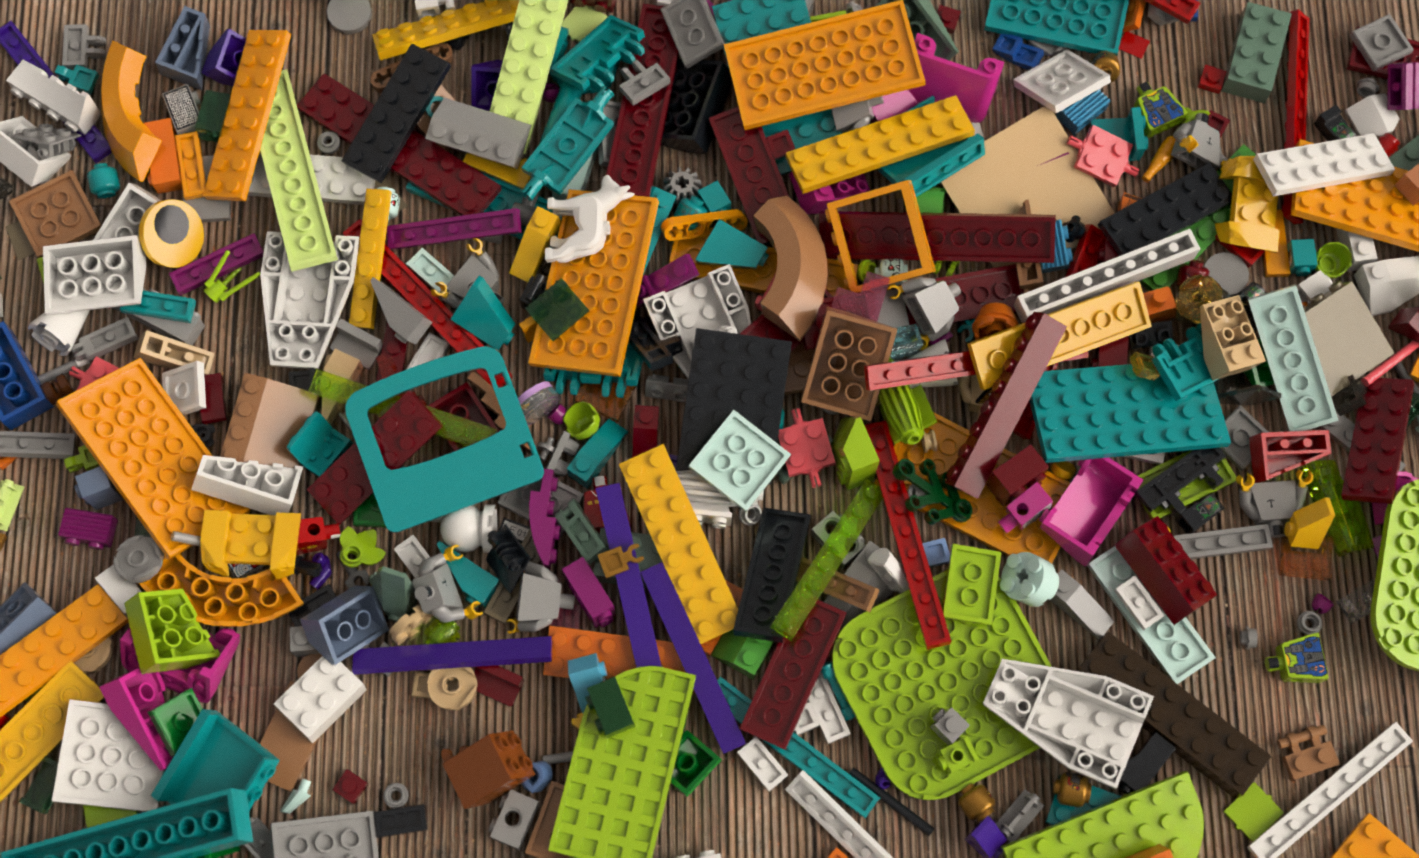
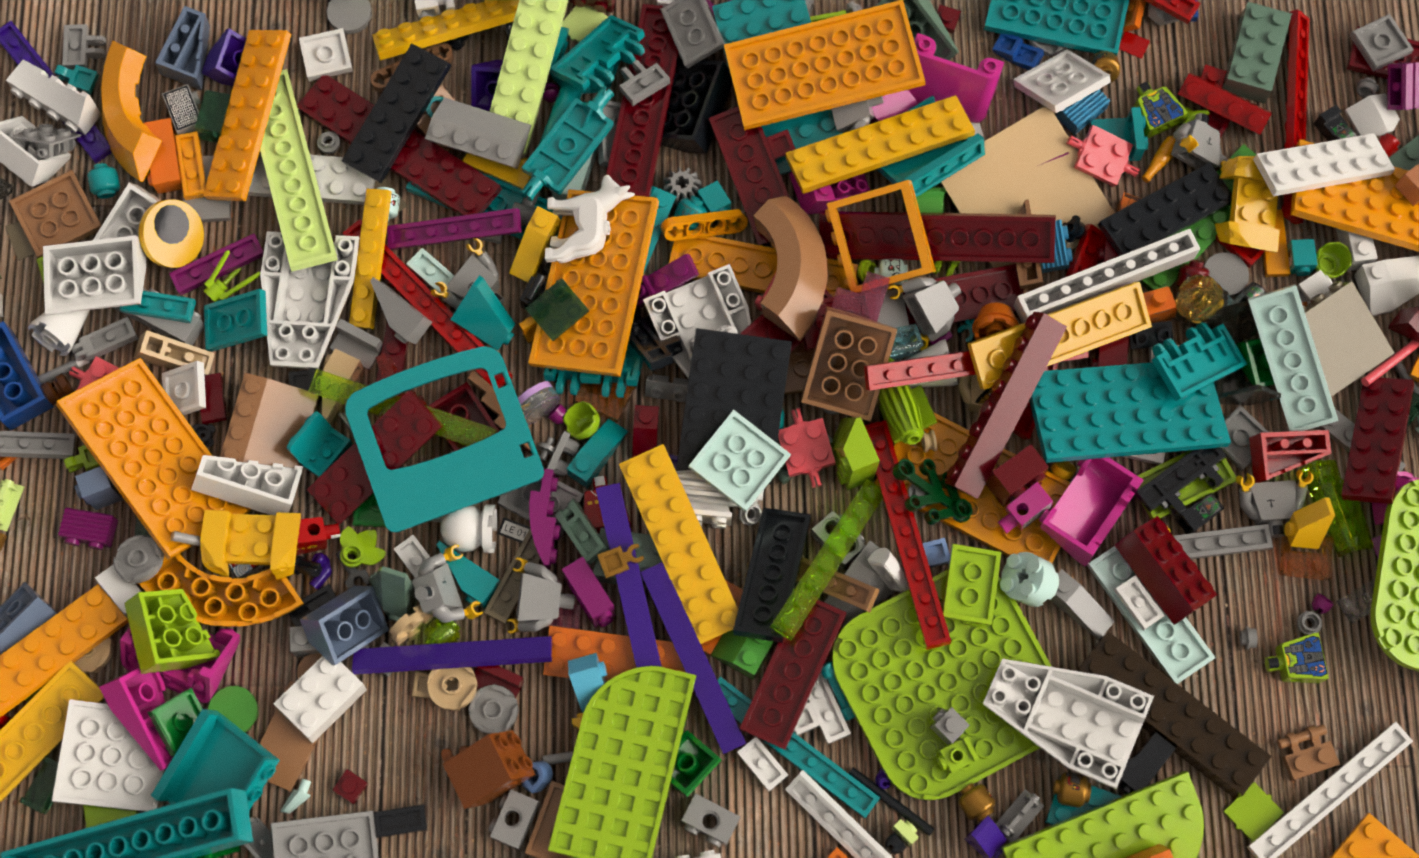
light grey plate [383,783,409,809] -> none
white tile [406,332,450,370] -> none
black hinge [485,524,531,594] -> none
dark green brick [585,677,635,738] -> none
teal slope [695,219,769,270] -> none
clear yellow plate [1129,352,1160,381] -> none
tan slope [1200,295,1266,381] -> none
clear smoke bracket [1332,374,1367,416] -> none
none -> teal plate [204,289,268,352]
none -> bright green tile [208,686,259,733]
none -> white plate [299,28,353,81]
none -> light grey tile [468,685,519,734]
none -> light grey brick [681,793,740,848]
none -> black hinge [885,832,907,854]
none -> yellowish green plate [891,819,919,847]
none -> red brick [1178,72,1272,135]

